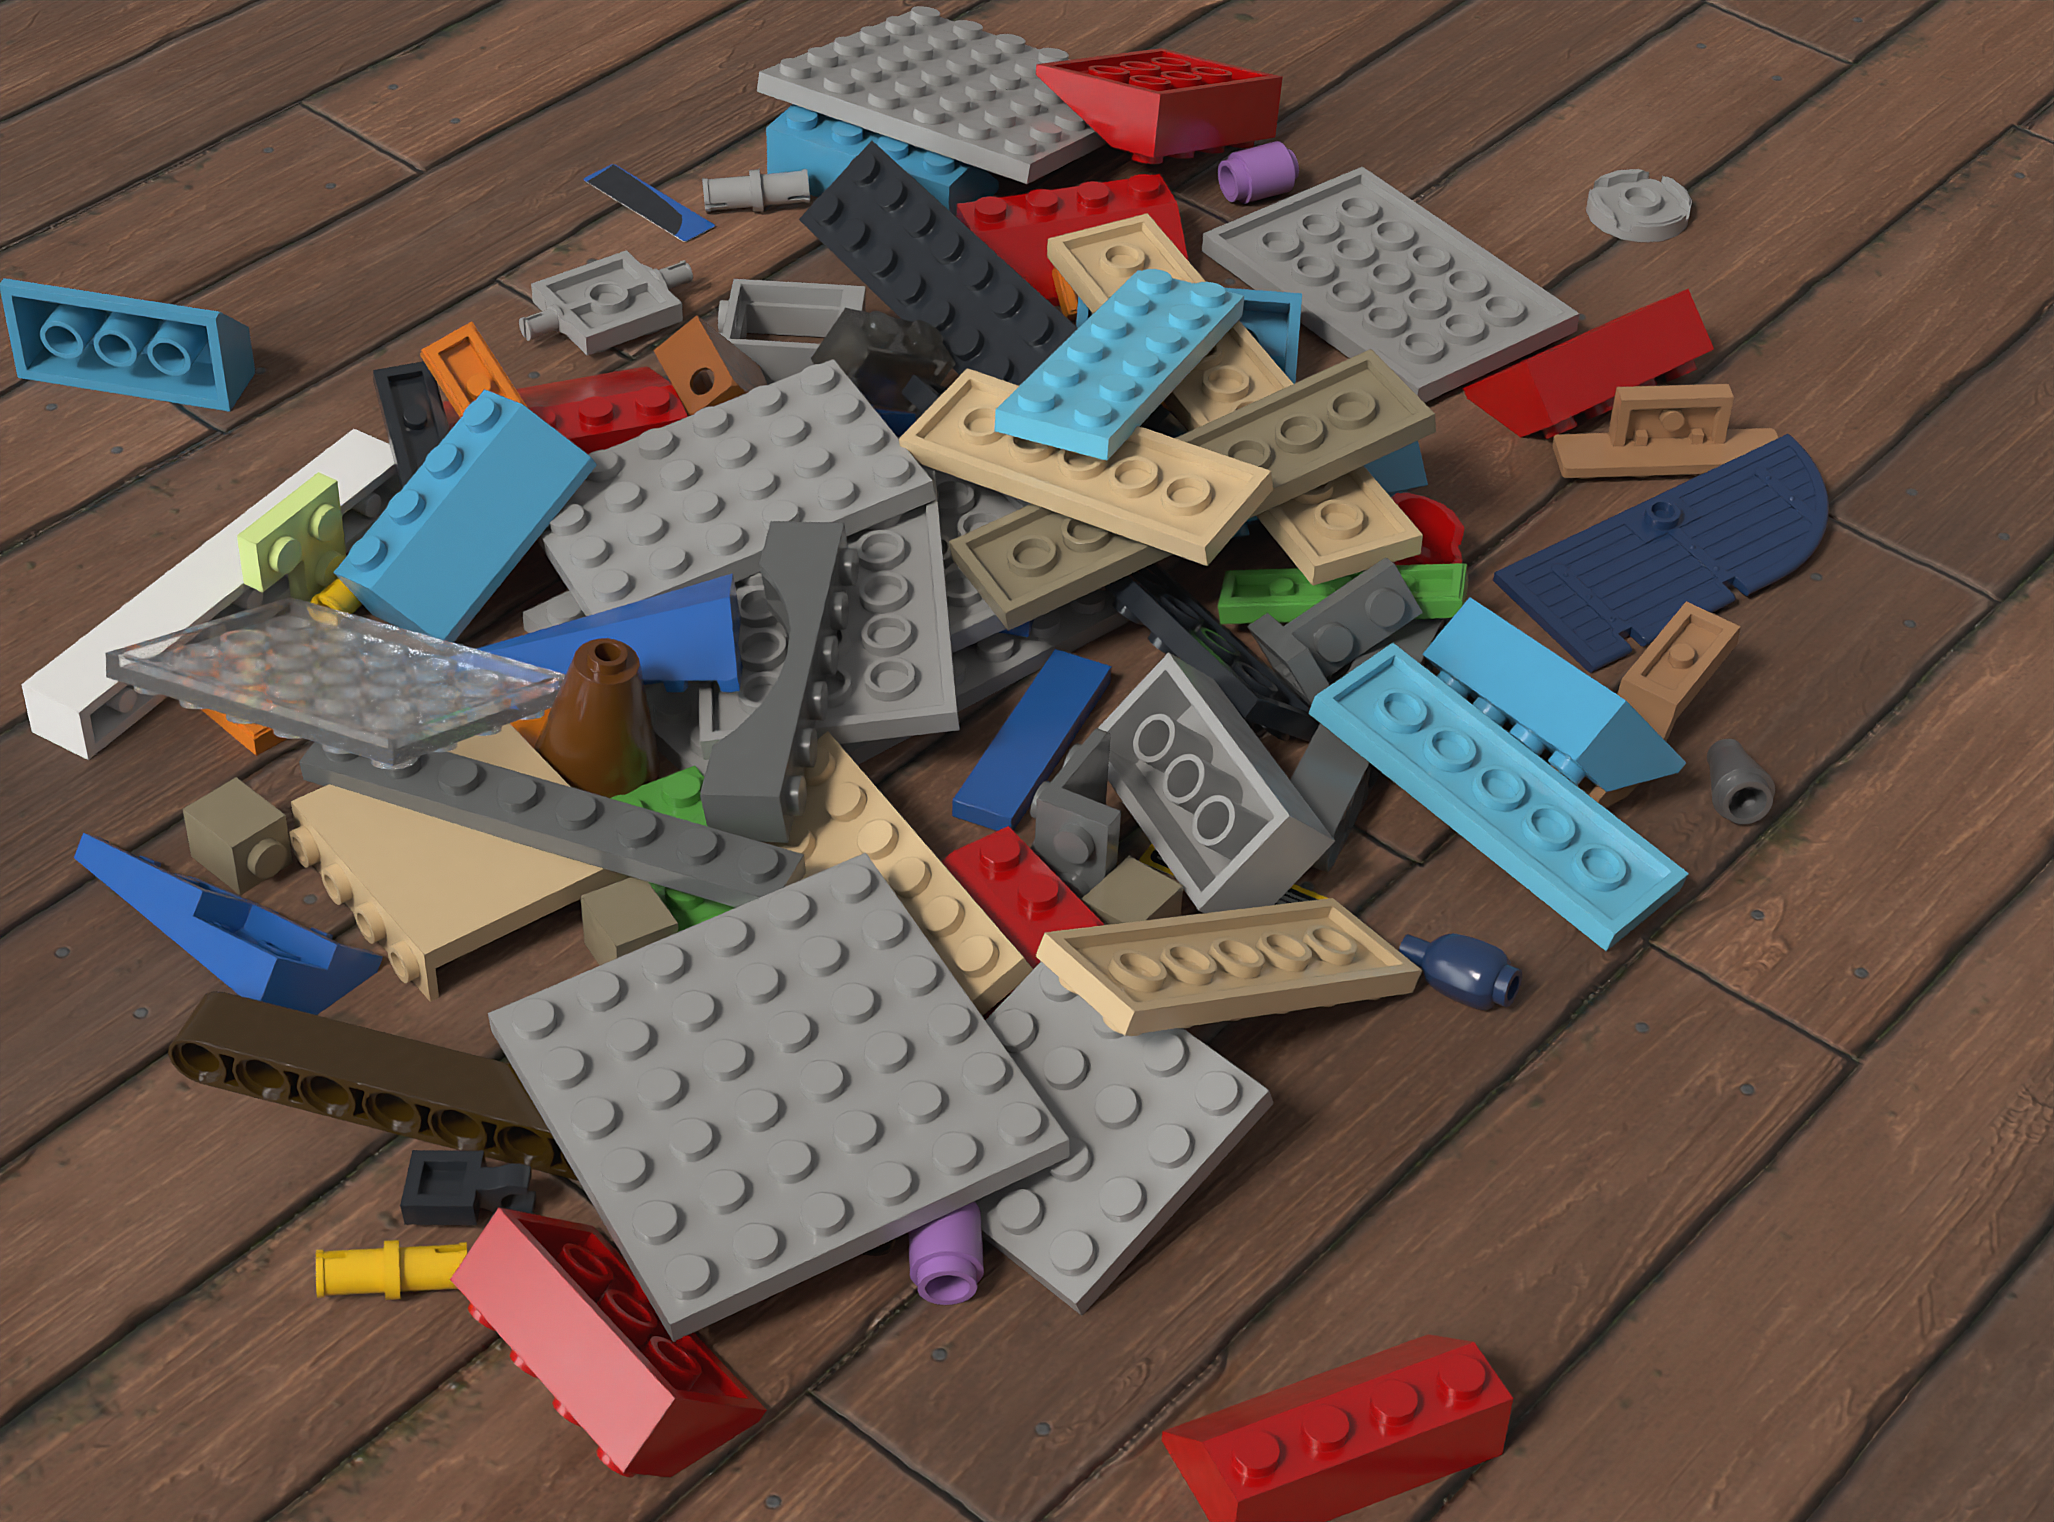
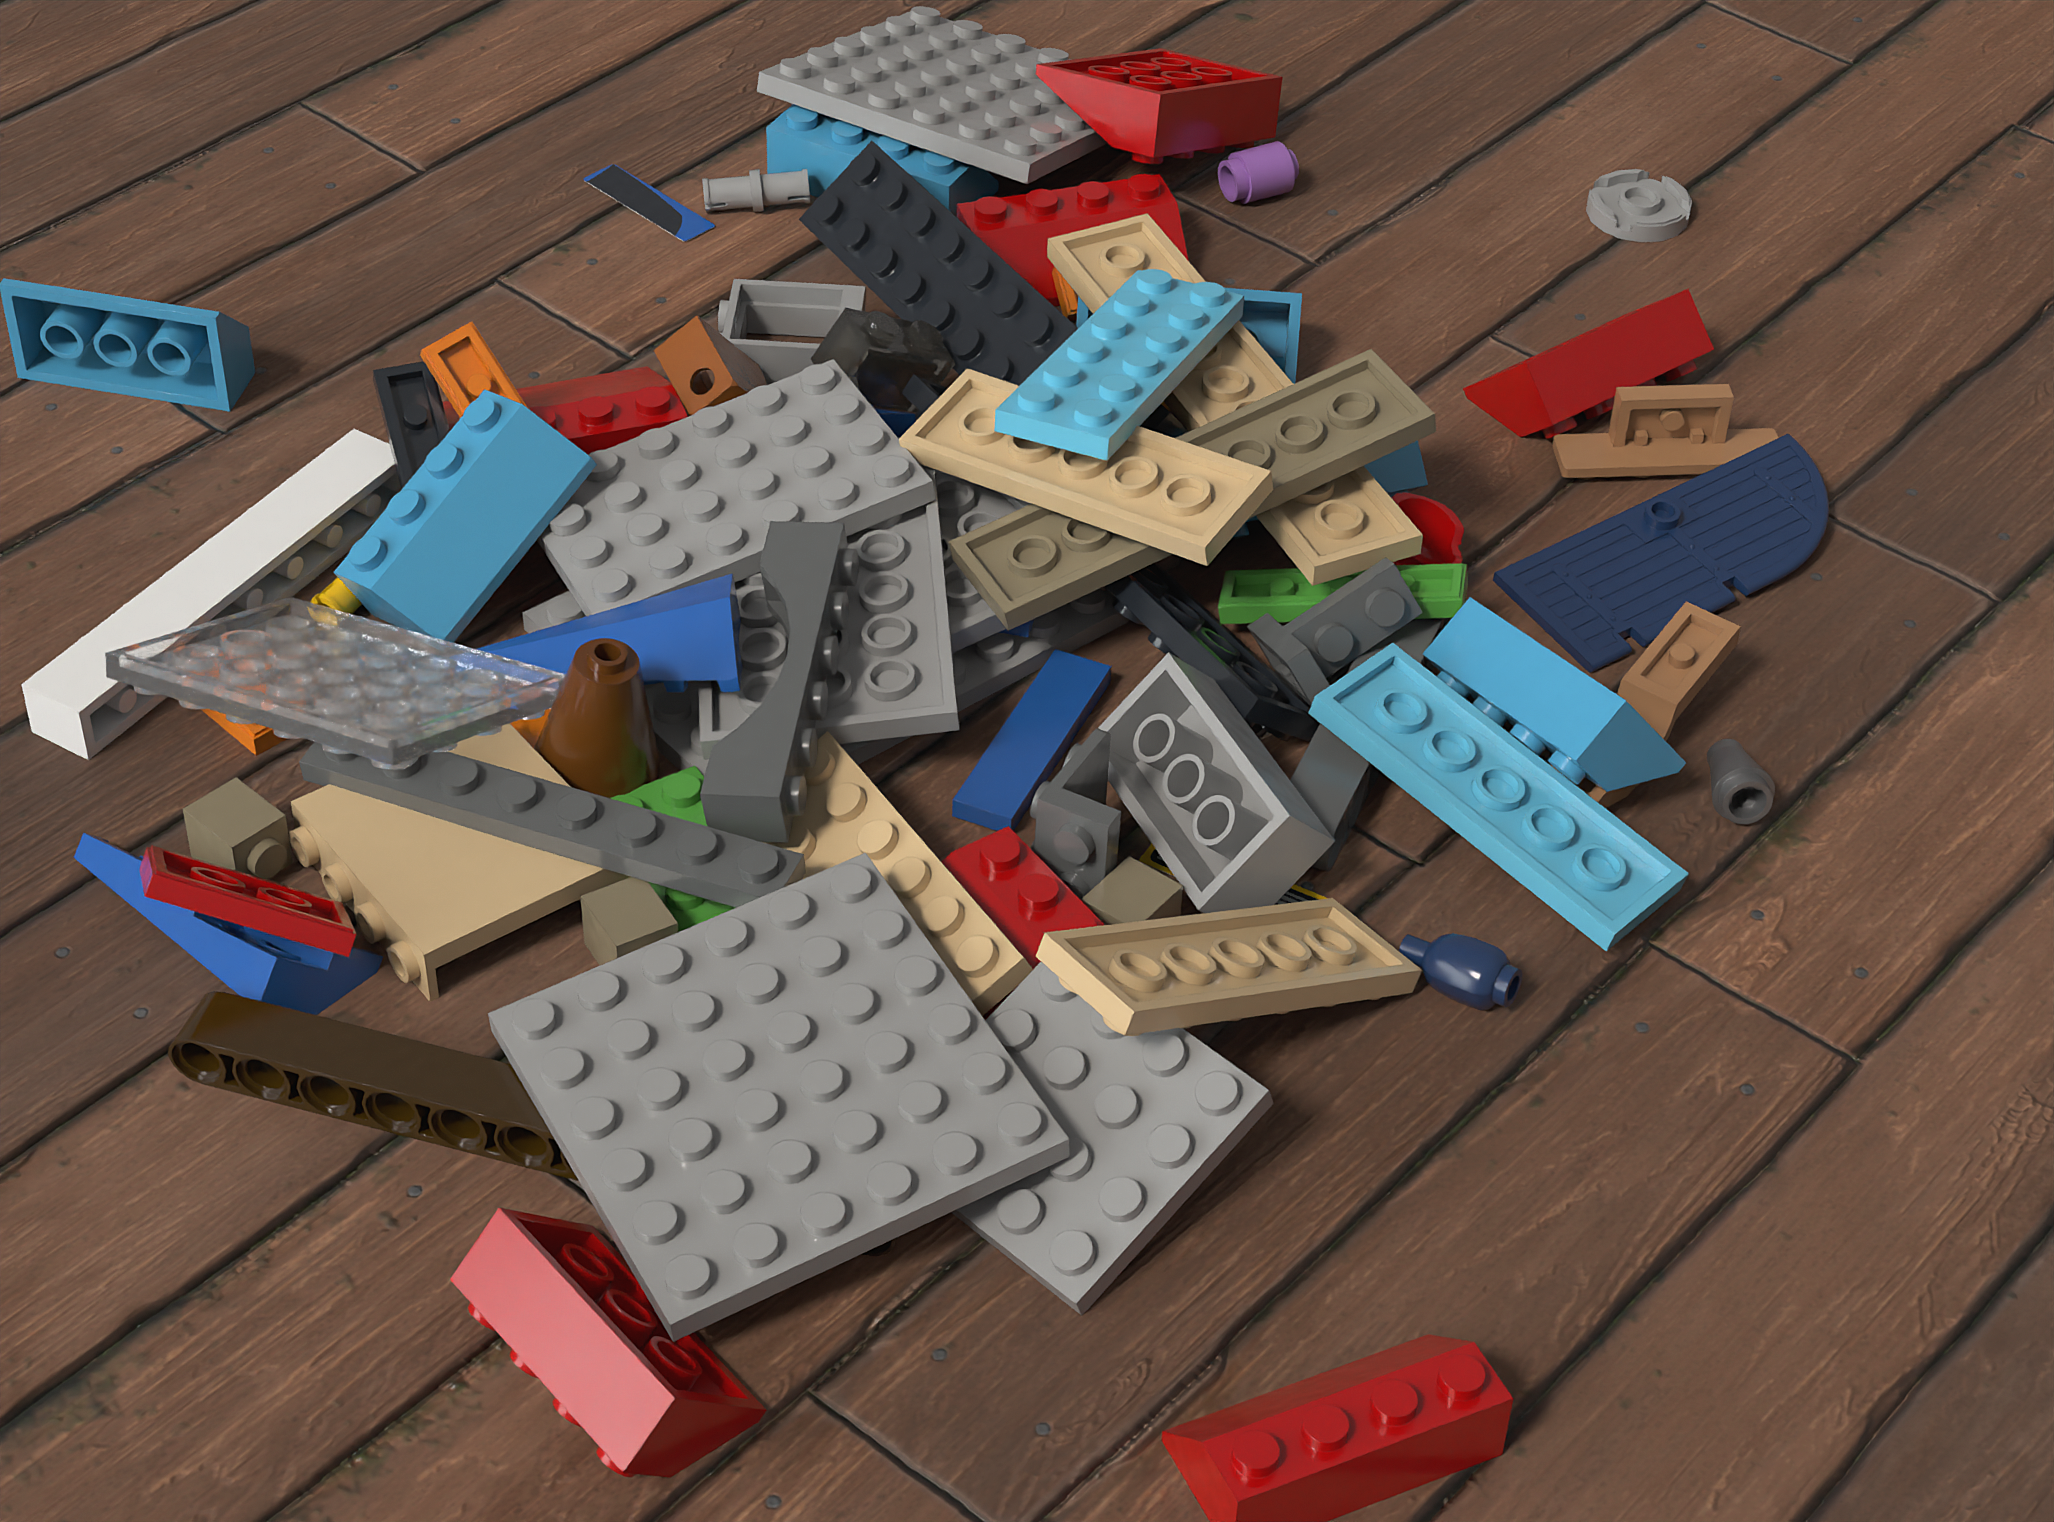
yellowish green plate [237,472,346,607] -> none
yellow pin [316,1240,467,1300] -> none
black plate [400,1150,537,1225] -> none
light grey plate [519,250,693,356] -> none
medium lavender brick [908,1202,984,1305] -> none
light grey plate [1202,167,1580,403] -> none
none -> red tile [139,845,357,957]

